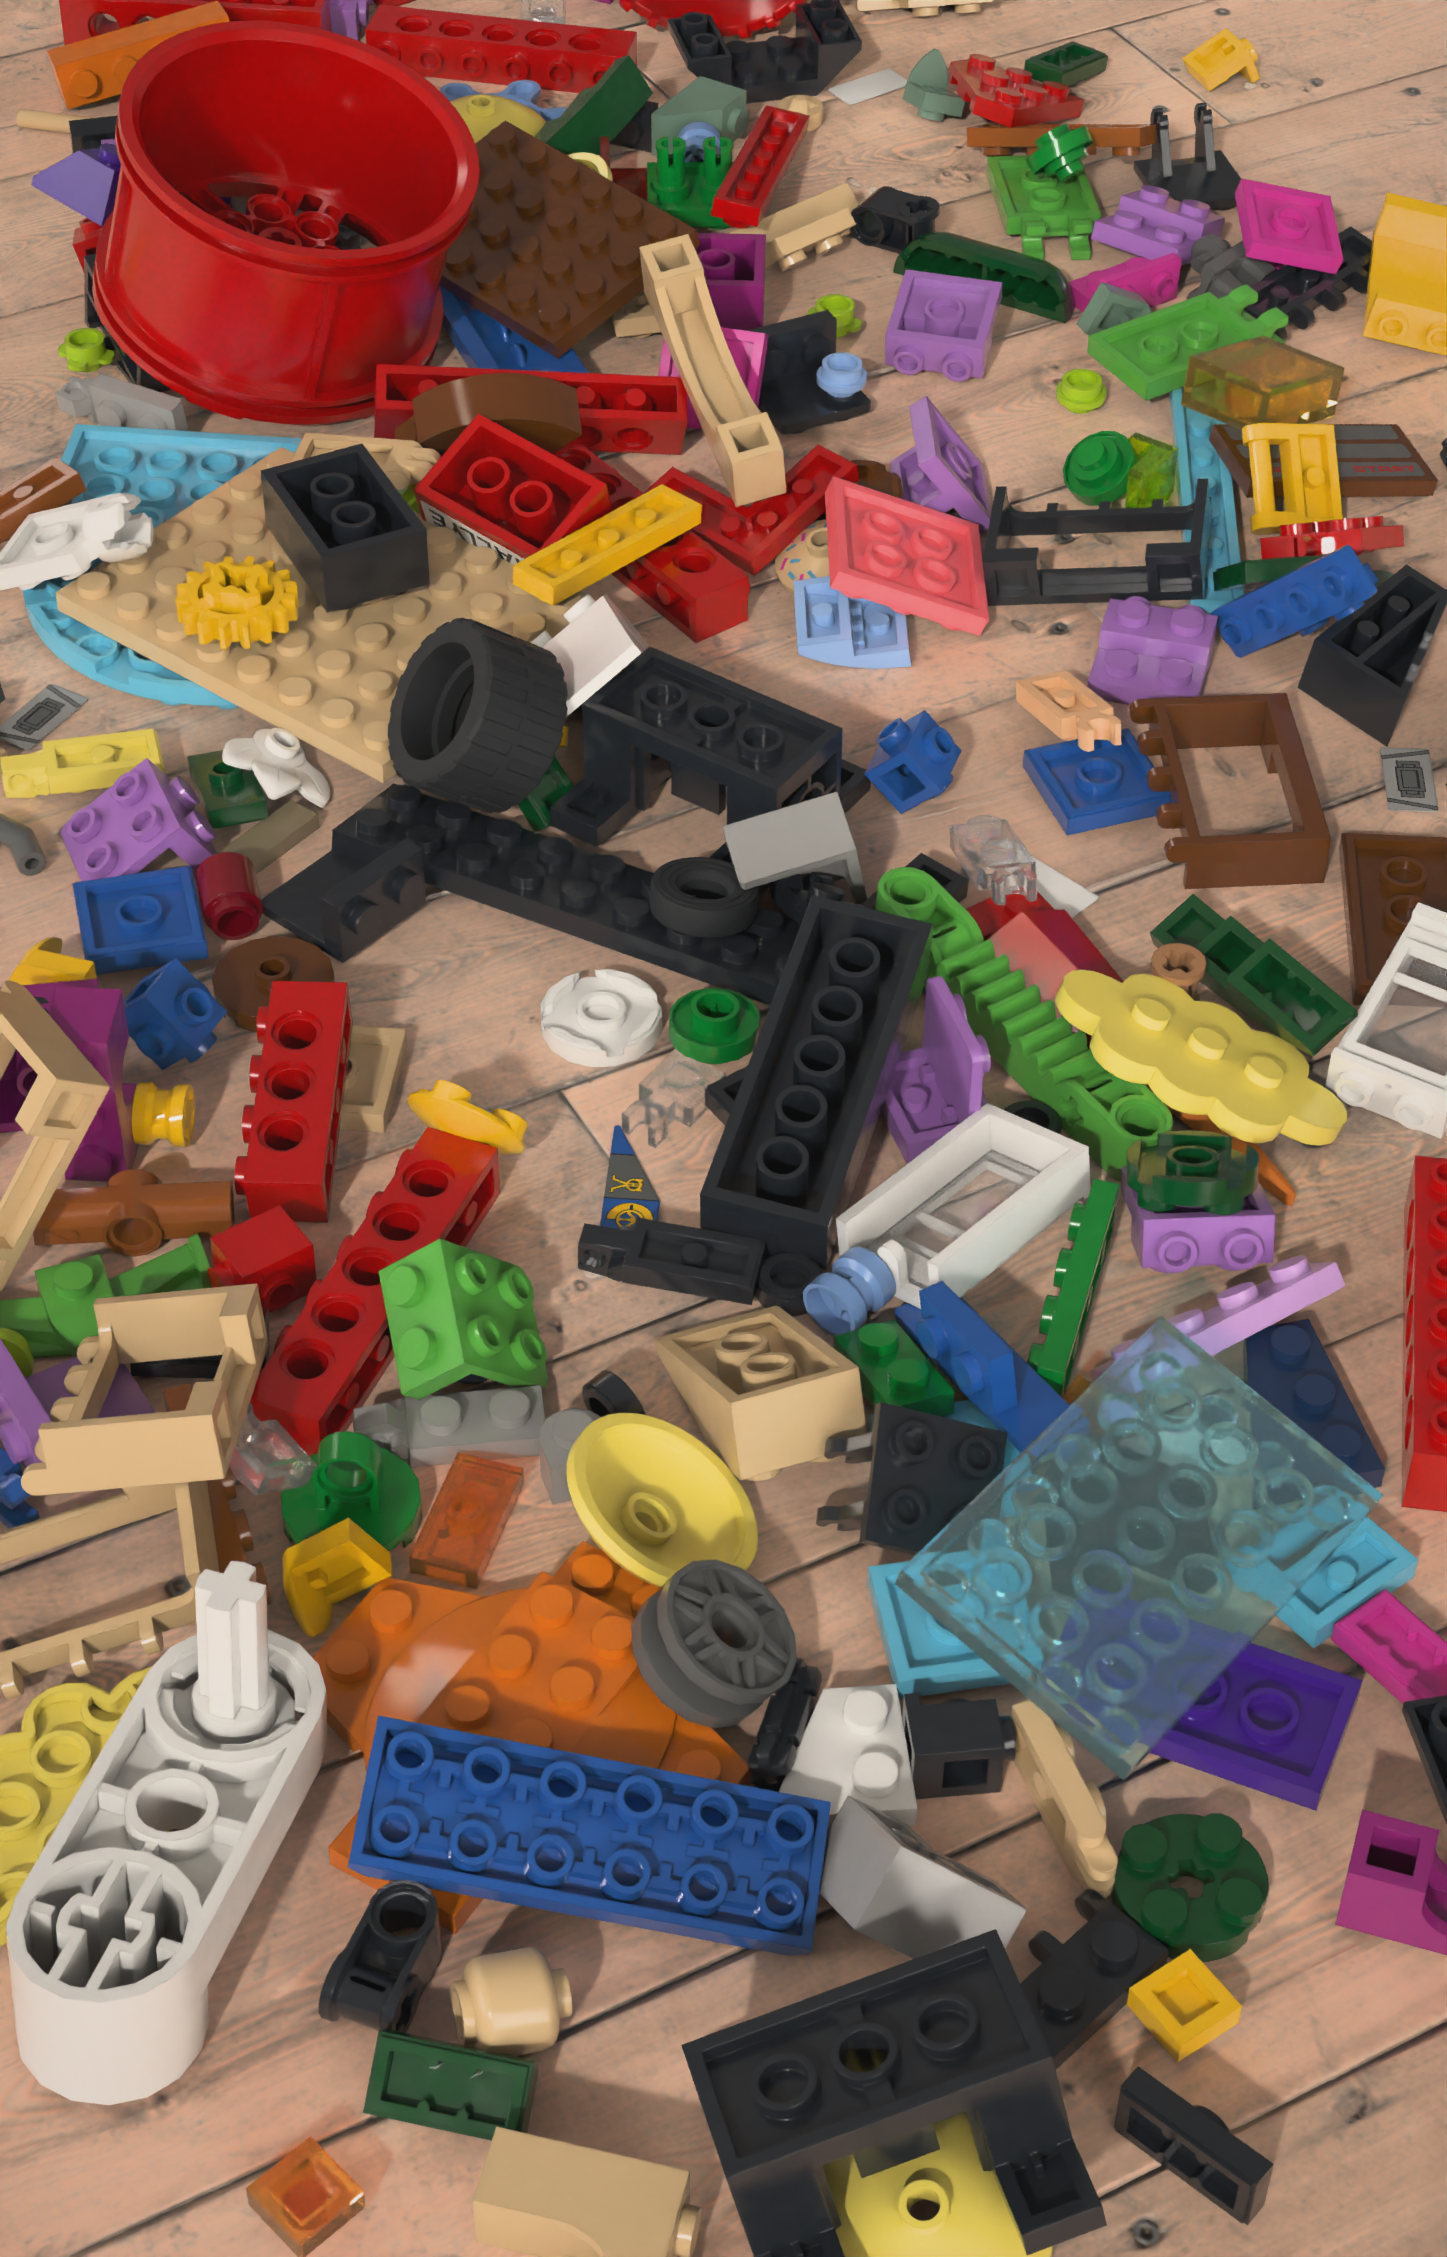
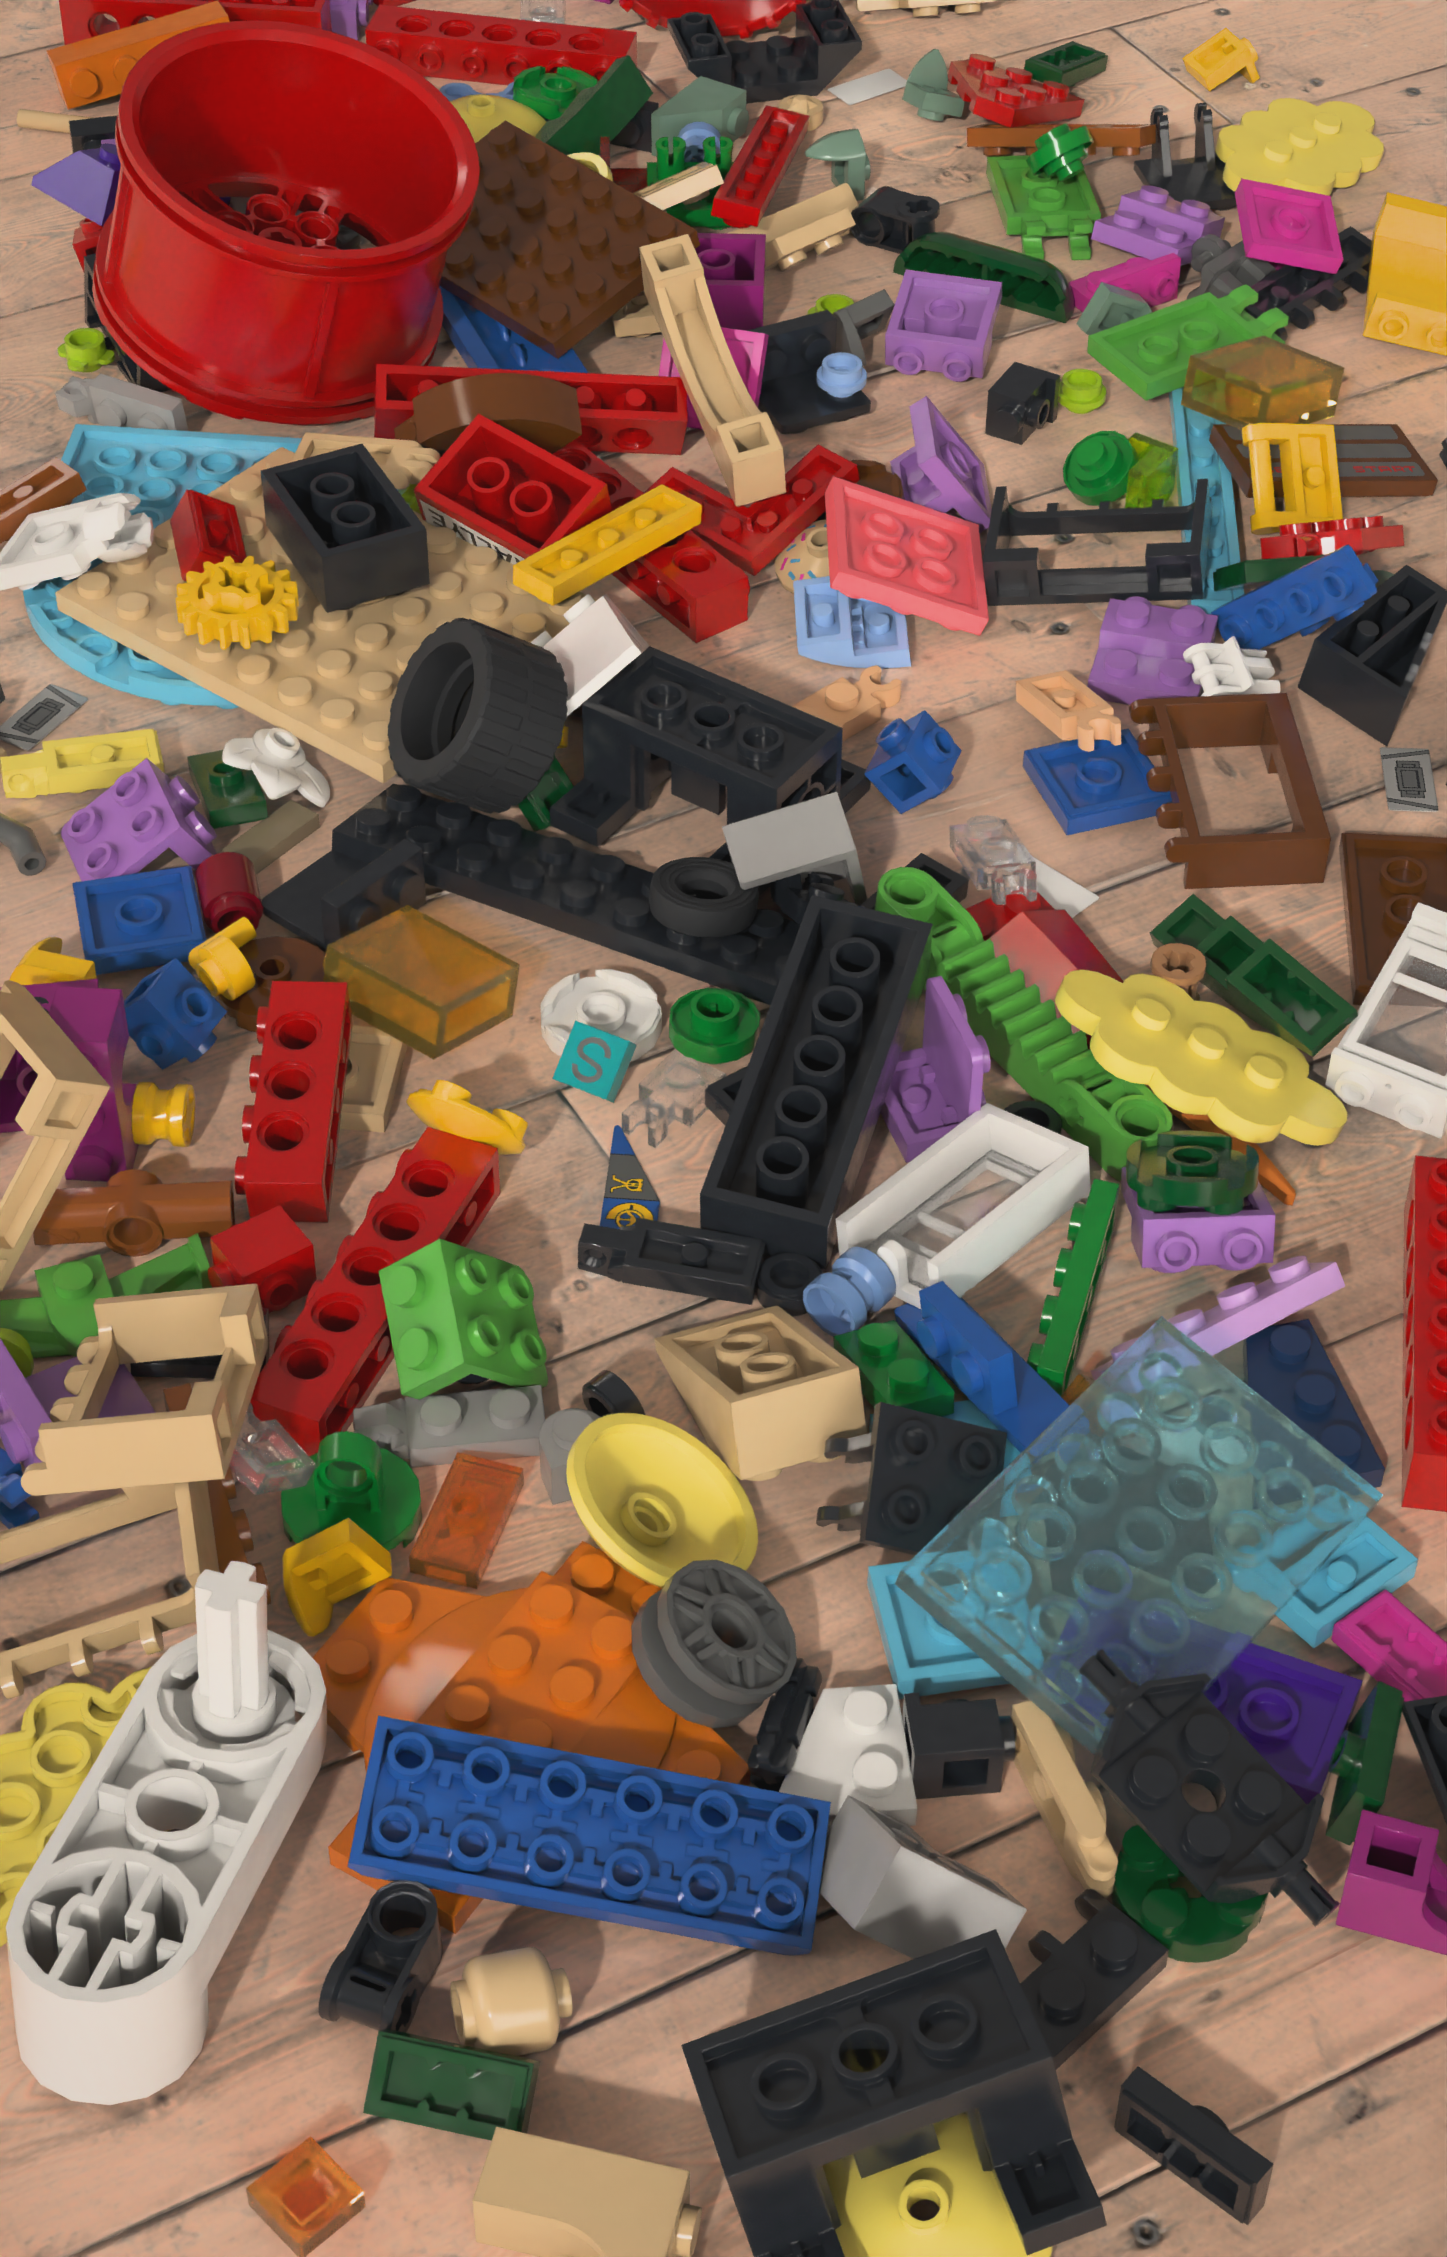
yellow plate [1127,1949,1242,2063] -> none
none -> red slope [170,489,247,581]
none -> yellow plate [188,917,257,1001]
none -> clear yellow brick [323,905,520,1060]
none -> green tile [512,66,598,120]
none -> teal tile [552,1021,637,1103]
none -> tan plate [633,162,724,213]
none -> light nougat plate [792,665,902,742]
none -> sand green plate [805,129,871,201]
none -> dark grey tile [832,289,895,367]
none -> black brick [985,362,1060,445]
none -> black plate [1079,1649,1340,1927]
none -> white arm [1183,636,1280,697]
none -> light yellow plate [1215,98,1384,196]
none -> dark green plate [1325,1681,1404,1846]

